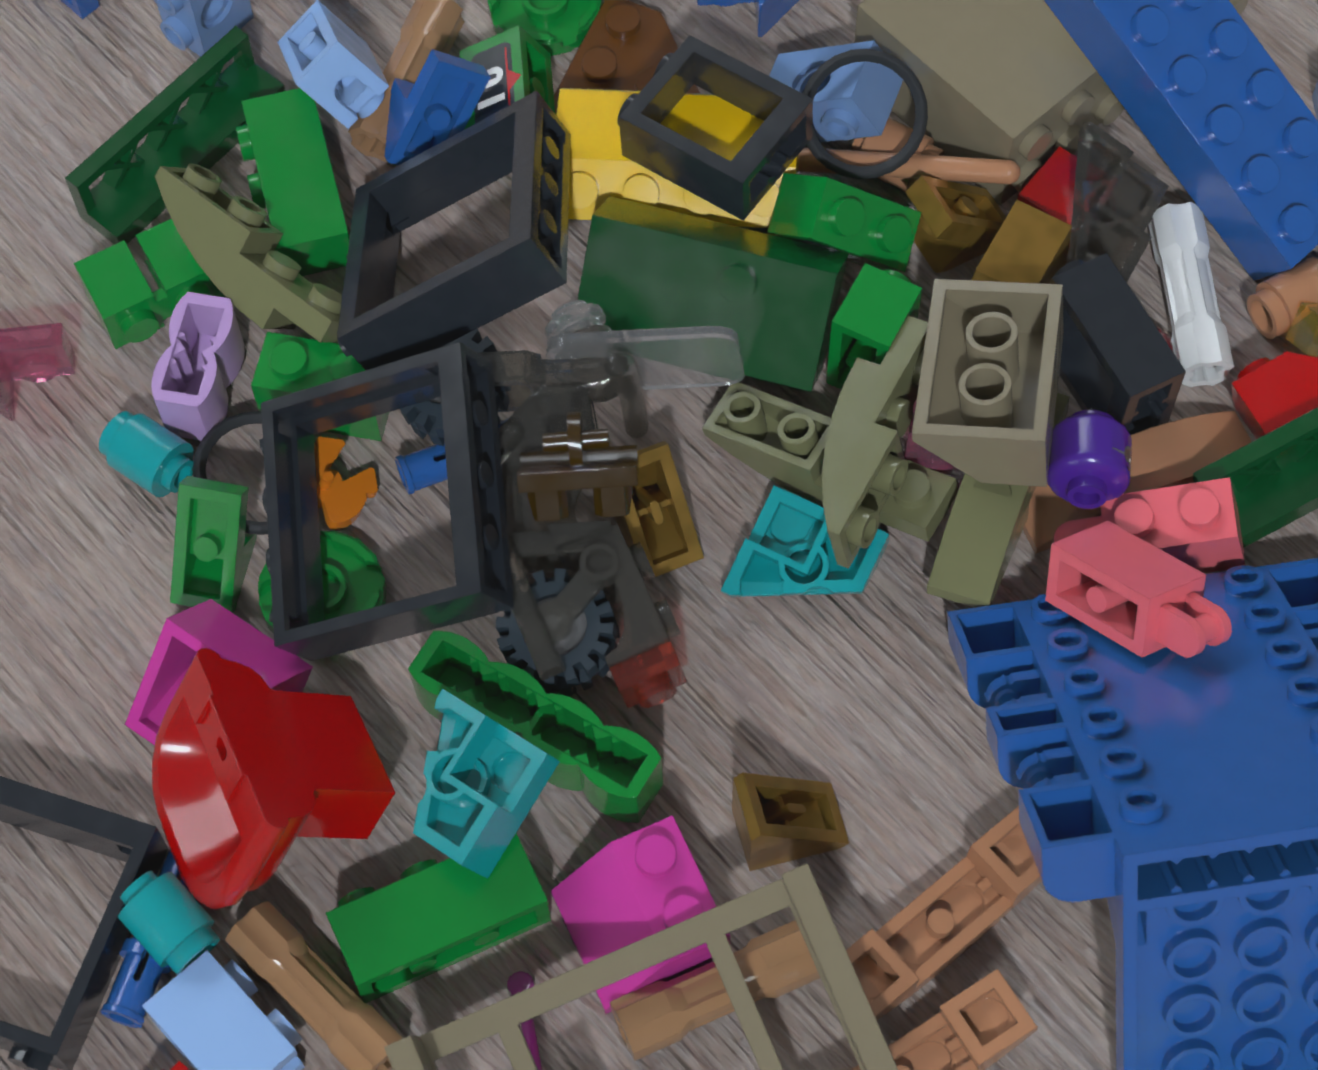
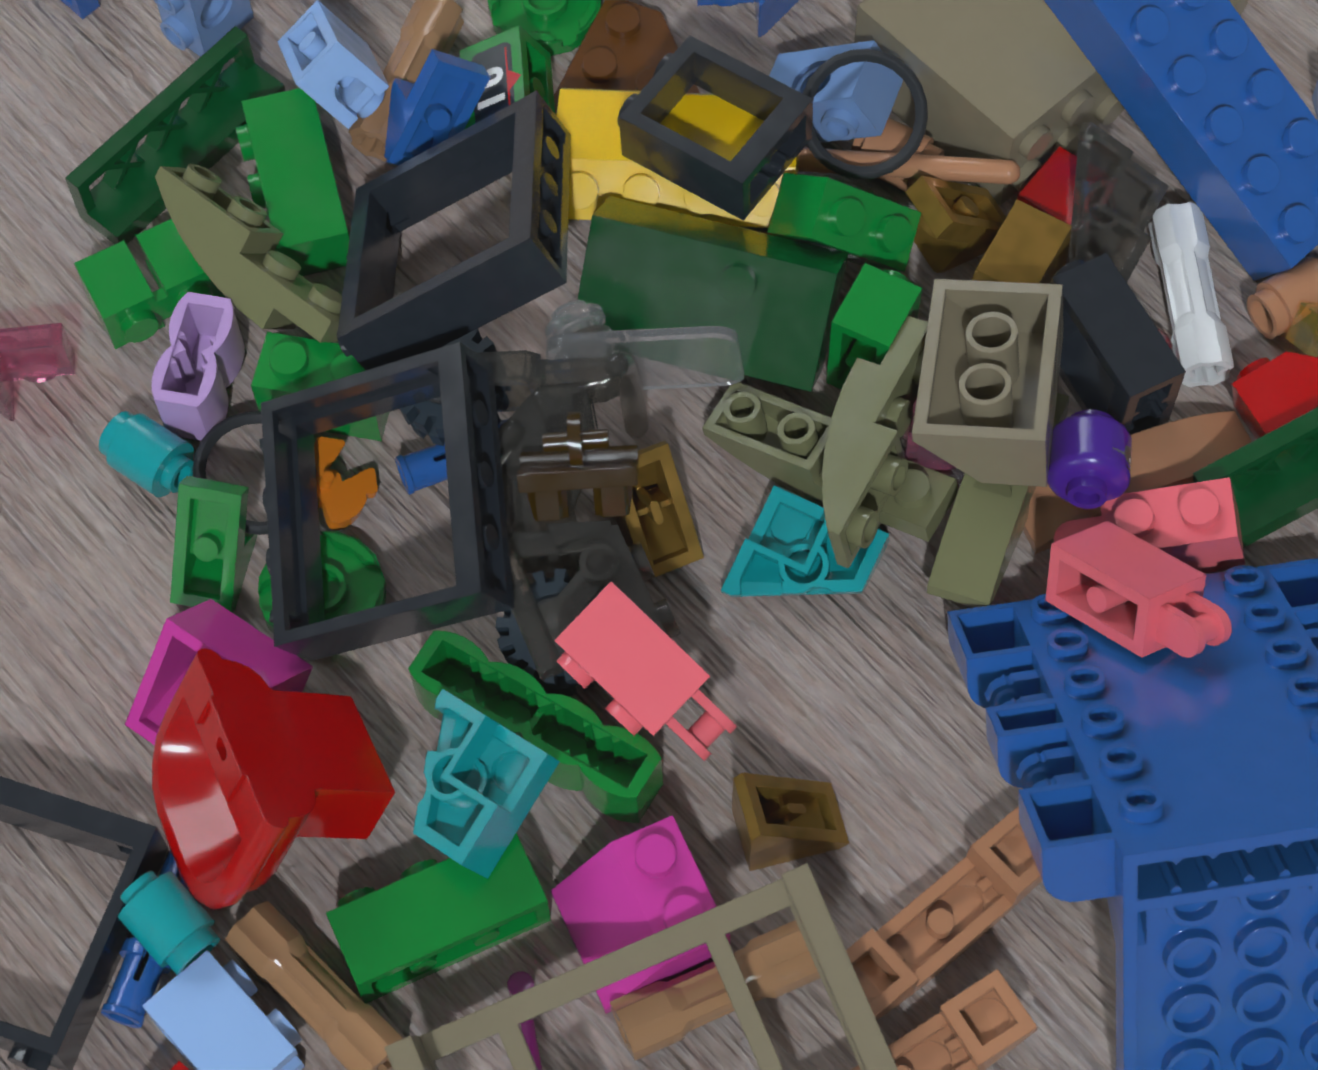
none -> coral brick [554,581,737,761]

